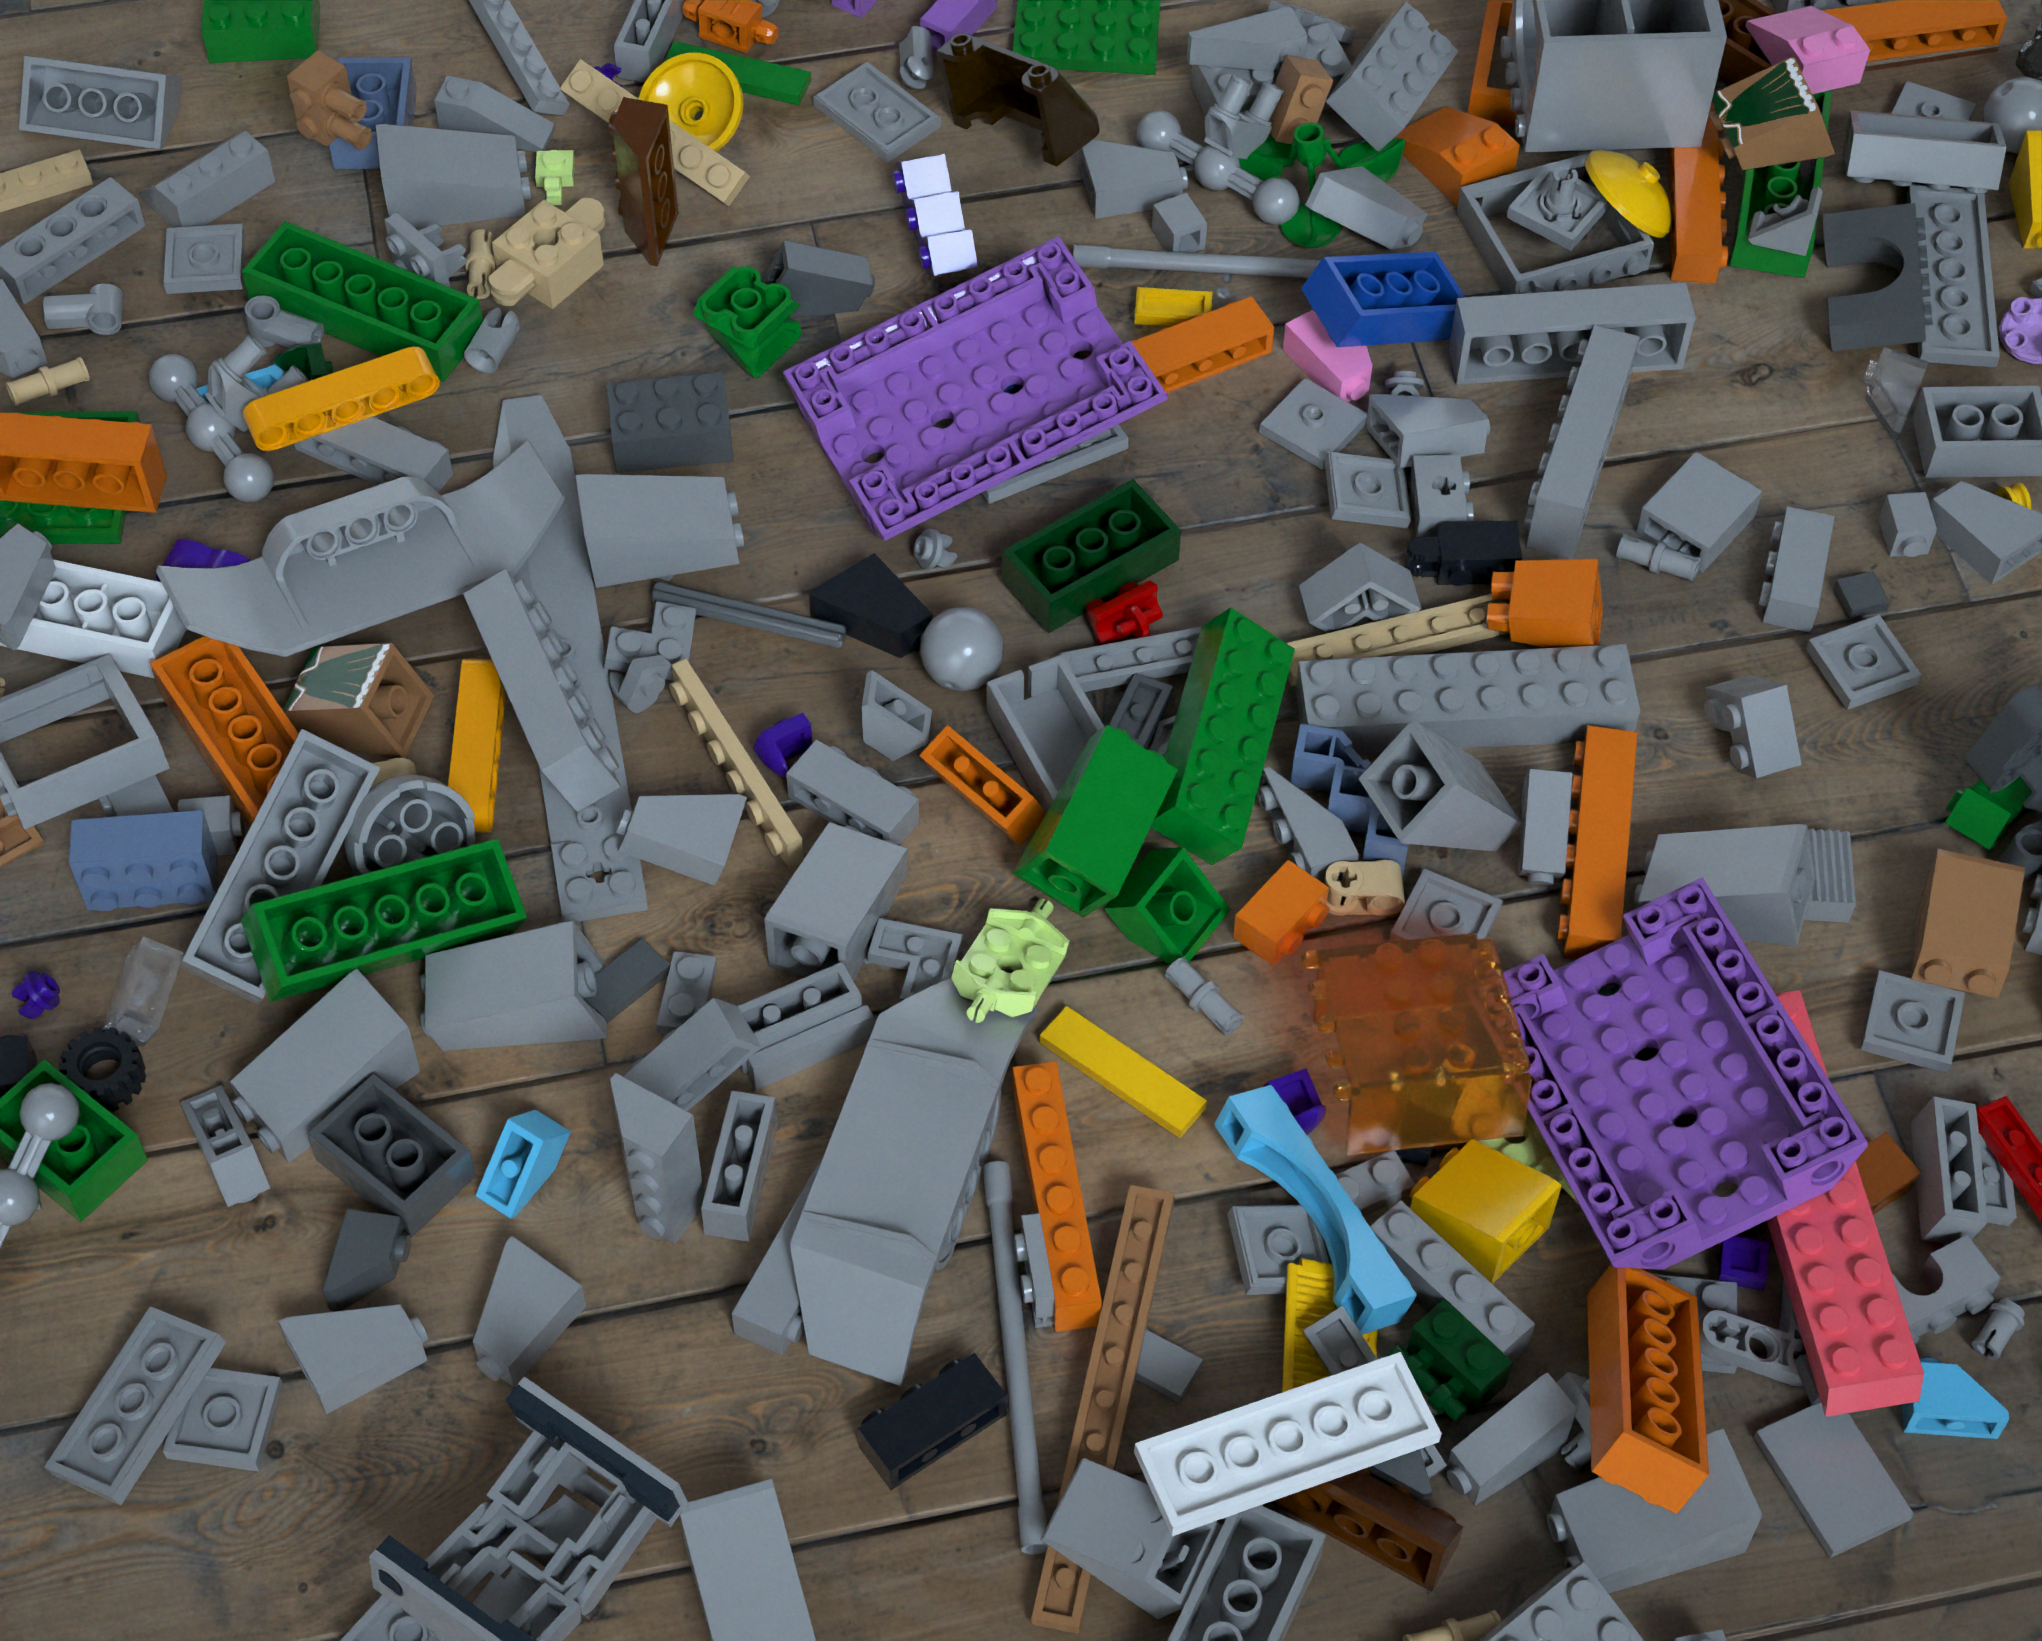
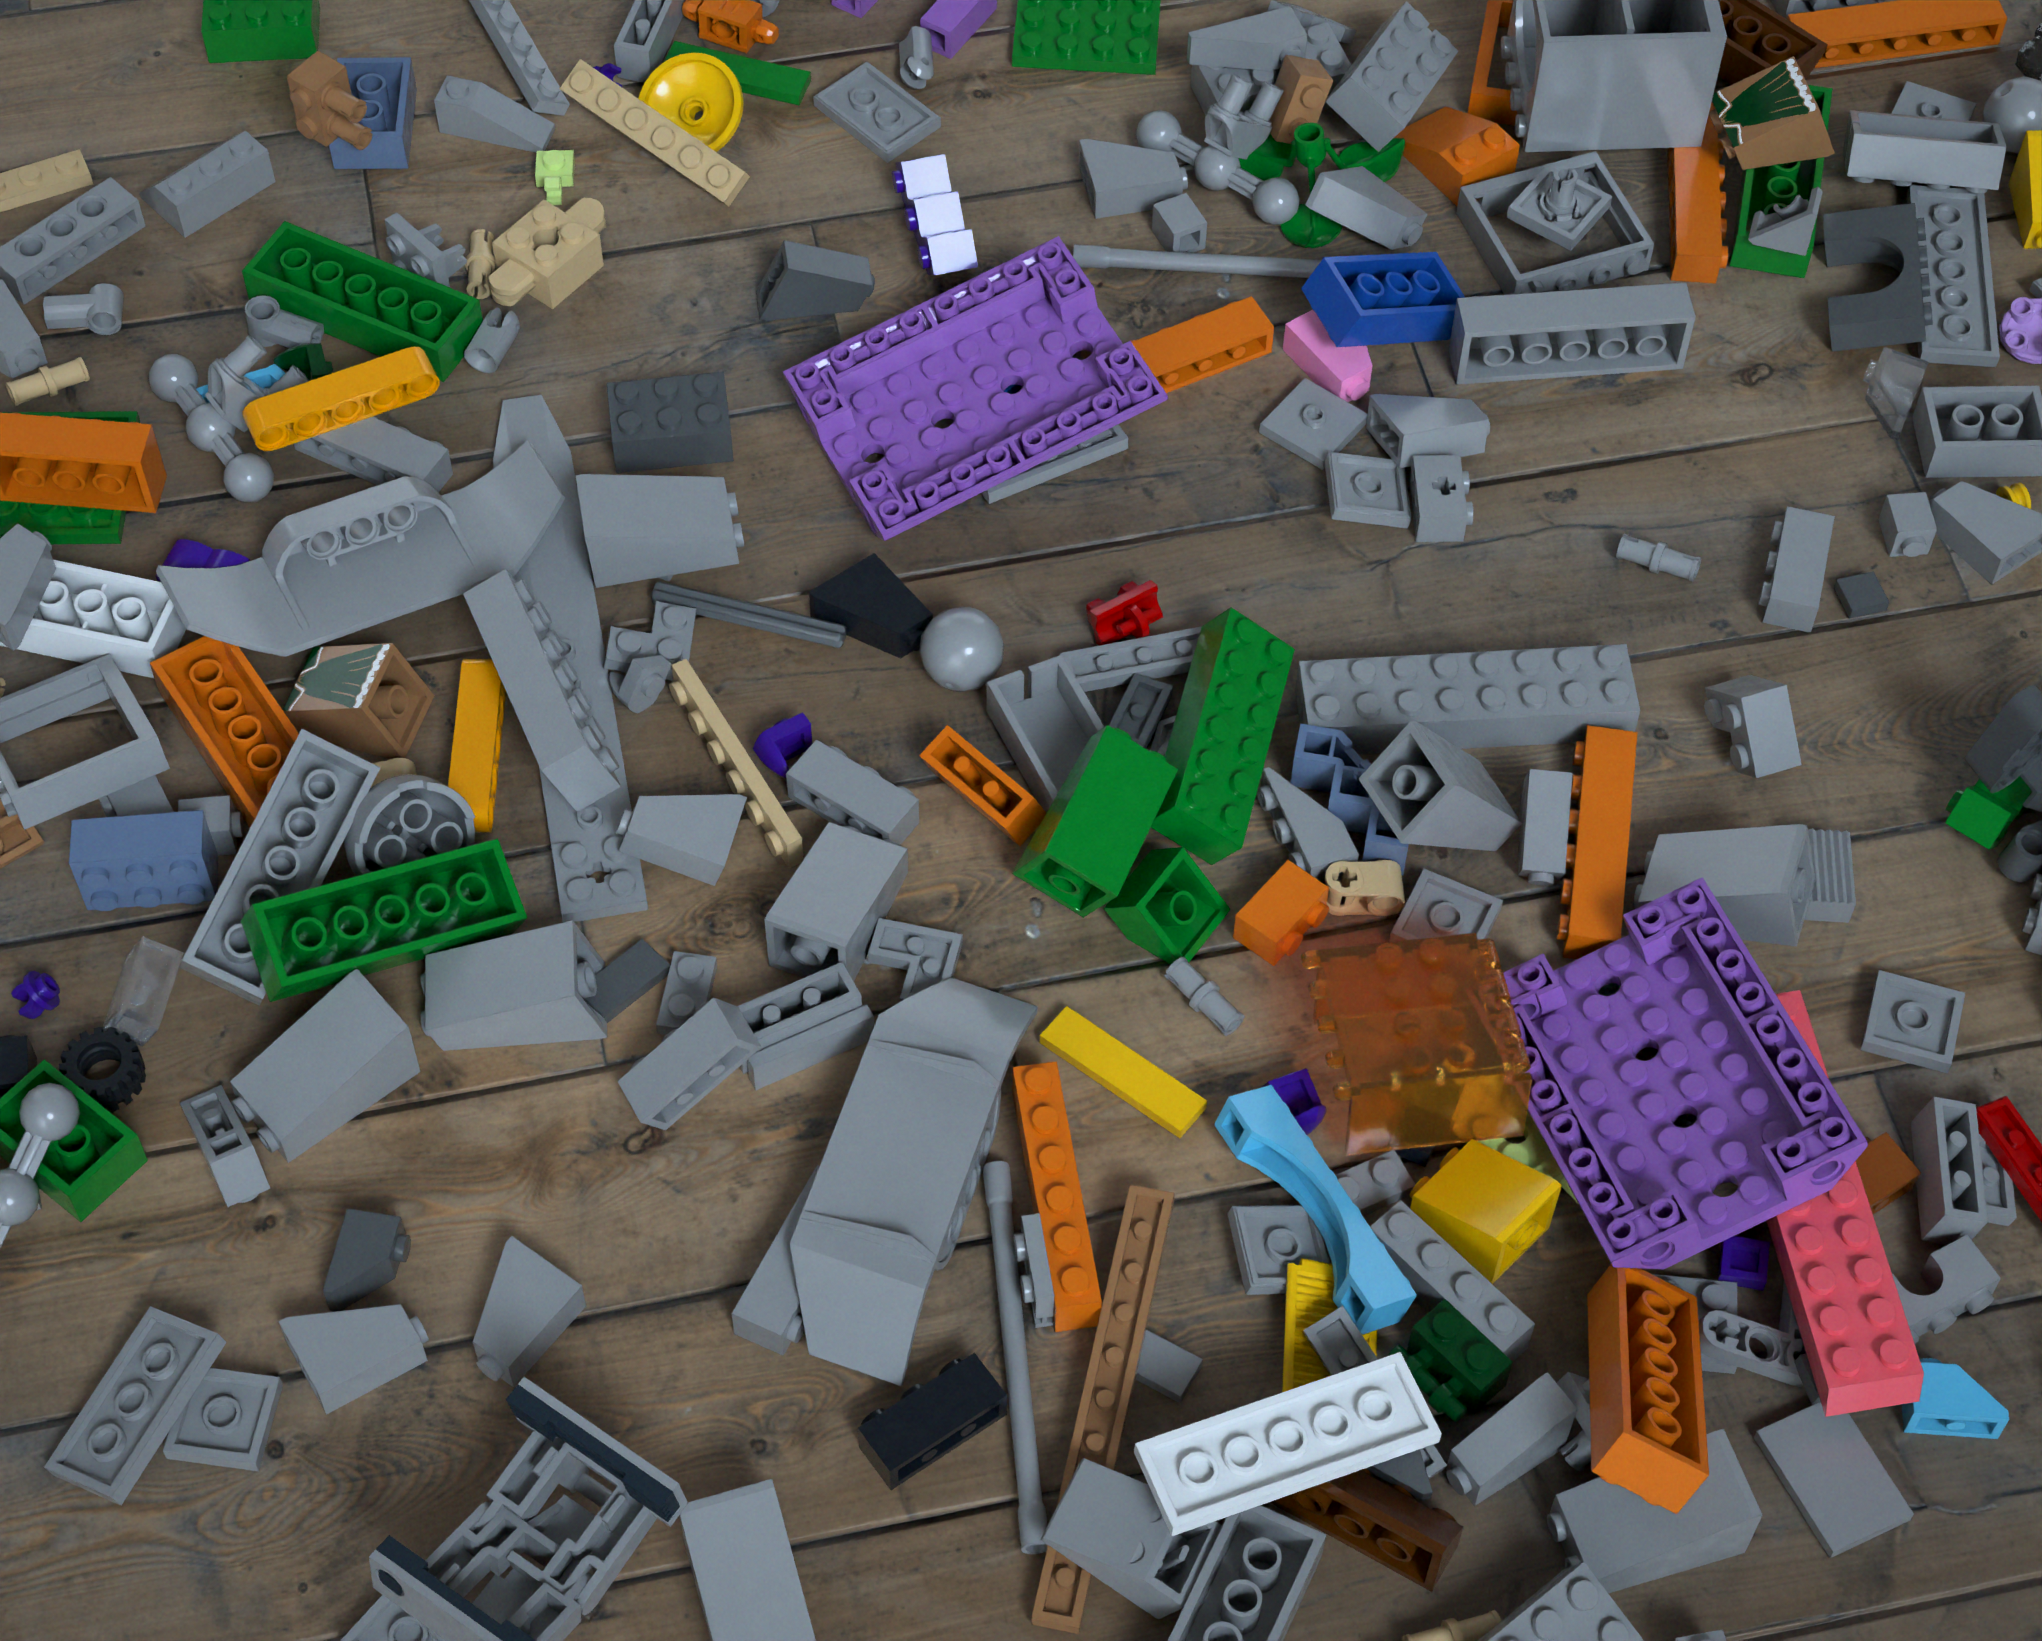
light grey slope [19,56,182,149] -> none
light grey plate [163,223,245,294] -> none
dark grey brick [308,1073,476,1238] -> none
light grey slope [376,124,531,229] -> none
medium azure slope [475,1110,571,1219] -> none
reddish brown slope [608,97,679,266] -> none
light grey slope [610,1073,704,1244] -> none
green piece [693,266,802,378] -> none
light grey brick [701,1090,778,1242] -> none
light grey slope [862,670,932,761] -> none
light grey plate [914,528,958,569] -> none
dark brown windscreen [936,33,1100,167] -> none
yellowish green plate [951,898,1070,1023] -> none
dark green brick [1002,479,1181,633] -> none
yellow tile [1134,287,1213,327] -> none
tan plate [1287,594,1510,686] -> none
light grey brick [1299,542,1421,633] -> none
light grey plate [1385,371,1424,396] -> none
black hinge [1404,521,1522,586] -> none
orange hips [1487,559,1603,648] -> none
light grey brick [1523,325,1640,559] -> none
yellow dish [1584,150,1673,238] -> none
light grey brick [1636,452,1762,573] -> none
bright pink slope [1746,6,1870,94] -> none
light grey plate [1806,615,1922,710] -> none
medium nougat slope [1911,849,2025,999] -> none
light grey pin [1972,1299,2025,1360] -> none

